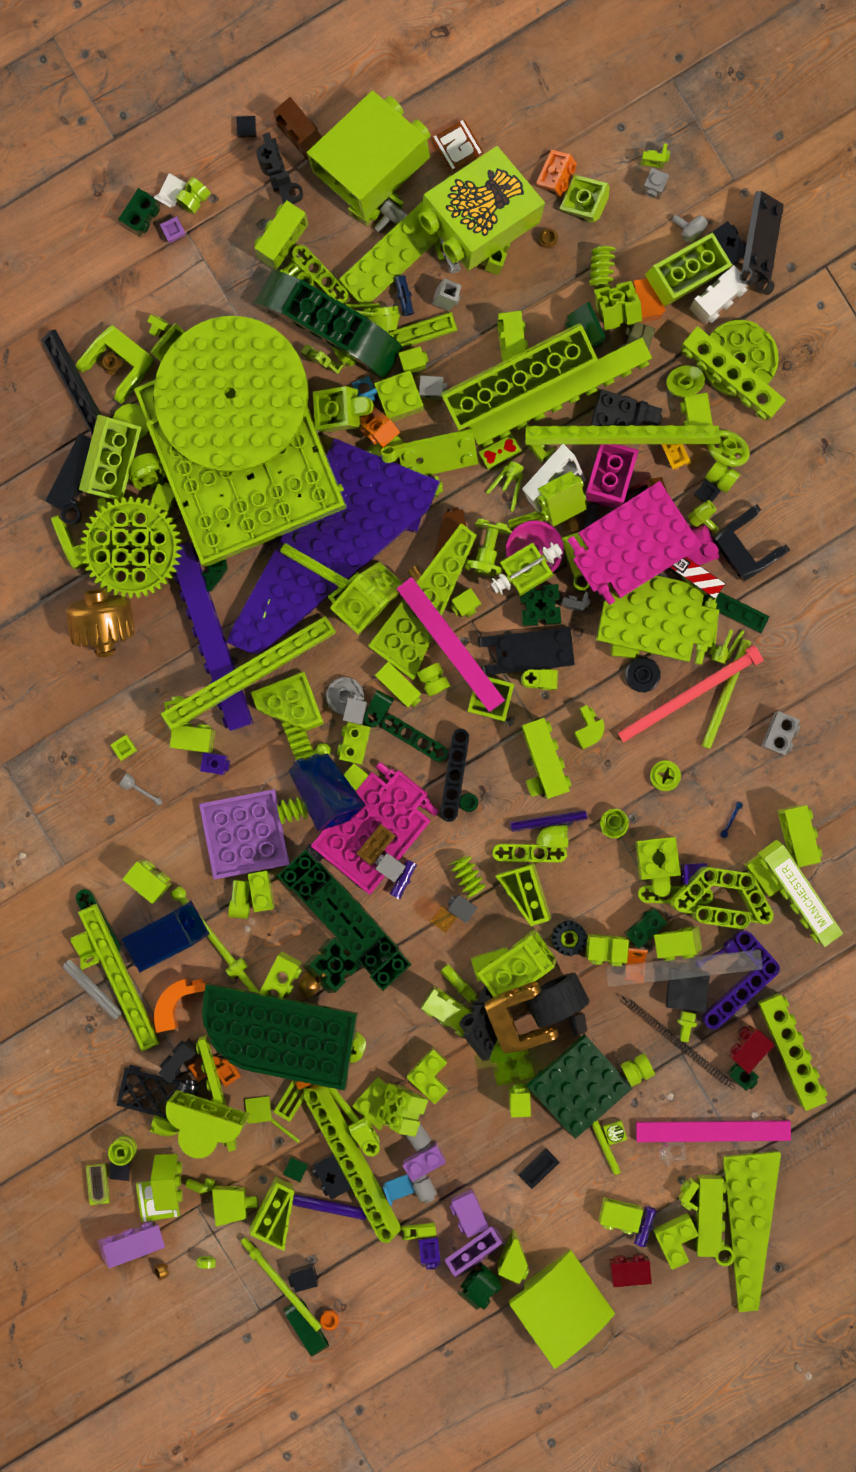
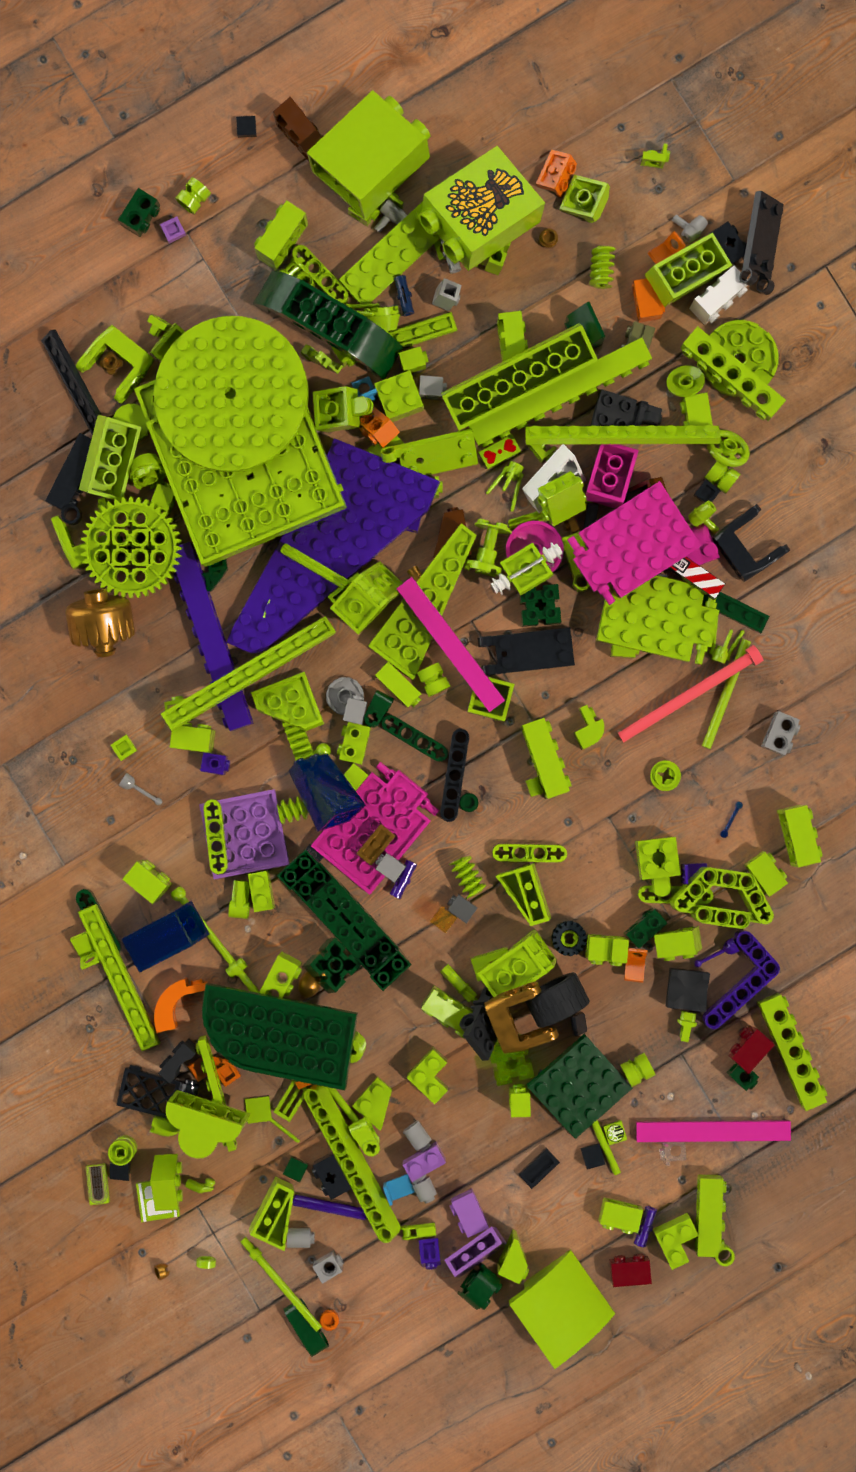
light grey axle [62,960,122,1019] -> none
medium lavender wedge [97,1221,165,1268] -> none
white bracket [154,174,186,208] -> none
lime torso [212,1185,258,1226] -> none
black plate [257,132,303,204] -> none
black brick [288,1263,319,1293] -> none
lime brick [375,1083,428,1137] -> none
tile [432,119,483,172] -> none
lime brick [450,588,481,618] -> none
dark purple axle [510,810,588,832] -> none
lime piece [521,669,558,690] -> none
lime brick [536,824,568,848] -> none
dark grey bracket [560,591,591,613] -> none
lime brick [594,281,642,330] -> none
lime hair [600,809,629,839] -> none
clear tile [606,949,763,987] -> none
black piece [622,996,735,1090] -> none
black wheel [625,657,661,693] -> none
light grey brick [642,168,669,200] -> none
yellow hinge [661,444,691,470] -> none
lime bracket [678,1177,700,1211] -> none
lime wing [723,1151,781,1312] -> none
lime brick [758,840,843,947] -> none
none -> lime beam [204,799,228,874]
none -> light grey brick [287,1228,315,1248]
none -> light grey brick [313,1250,344,1284]
none -> black slope [581,1143,605,1169]
none -> orange bracket [648,231,686,264]

